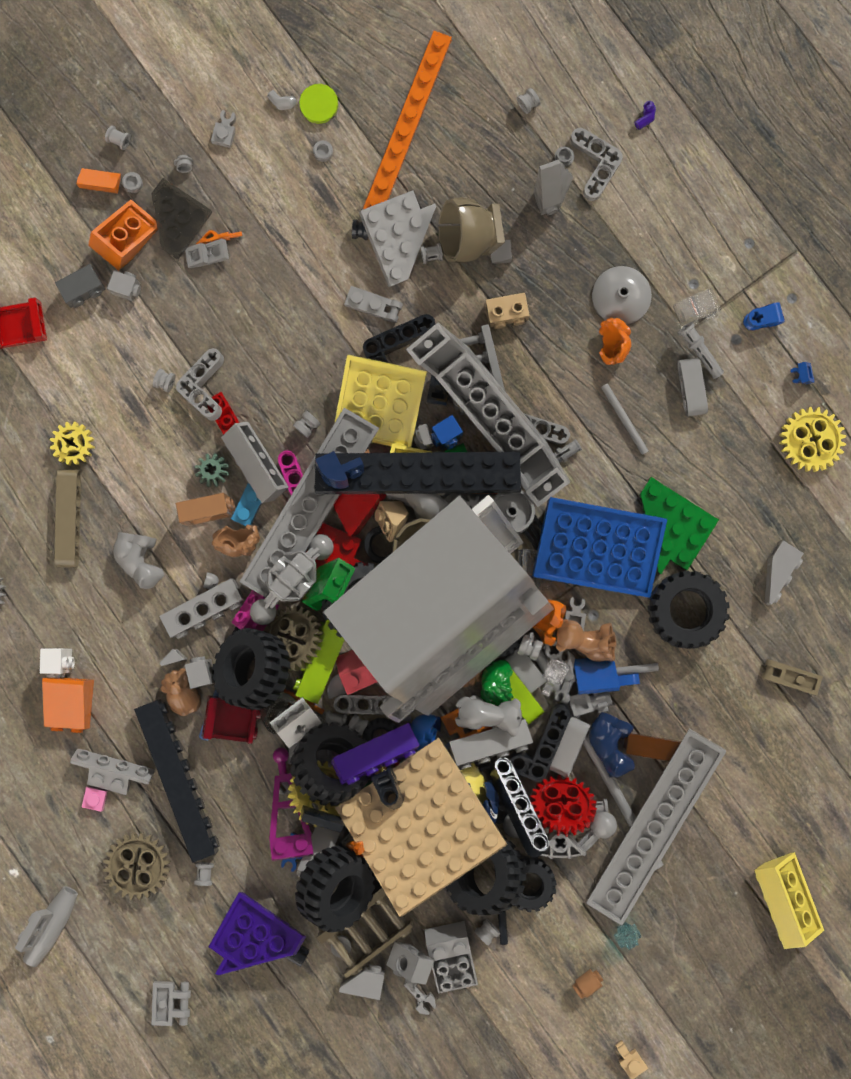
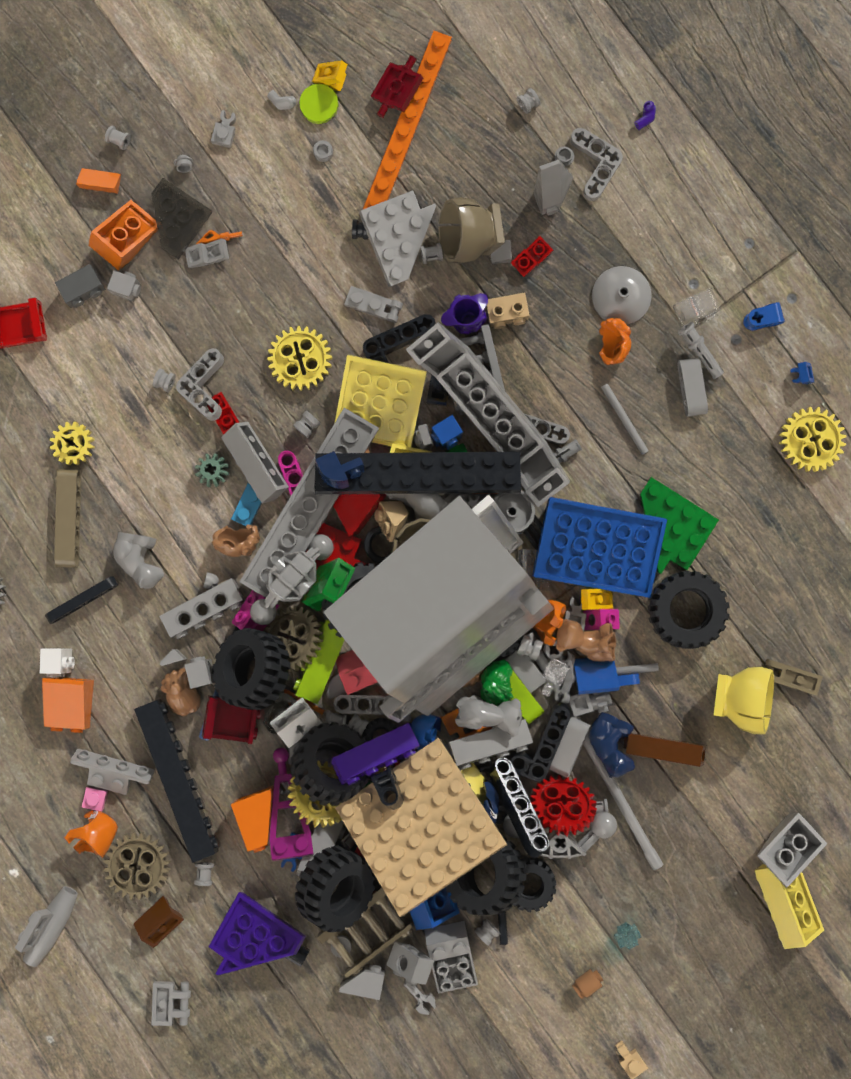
light grey tile [122,172,143,193] -> none
medium nougat window [175,493,235,526] -> none
black tile [301,805,344,833] -> none
orange hand [346,841,365,855] -> none
light grey plate [586,728,726,926] -> none
light grey slope [765,540,804,605] -> none
none -> black beam [45,576,118,624]
none -> orange piece [64,810,118,858]
none -> reddish brown panel [134,896,184,948]
none -> orange slope [231,785,274,853]
none -> light yellow gear [267,326,333,391]
none -> yellow slope [312,60,348,91]
none -> dark red plate [371,55,424,118]
none -> blue slope [410,887,460,930]
none -> dark purple piece [441,293,488,334]
none -> red slope [511,236,554,277]
none -> yellow slope [581,589,613,610]
none -> dark pink bracket [583,609,620,630]
none -> light yellow plate [714,667,774,734]
none -> light grey slope [757,813,827,887]

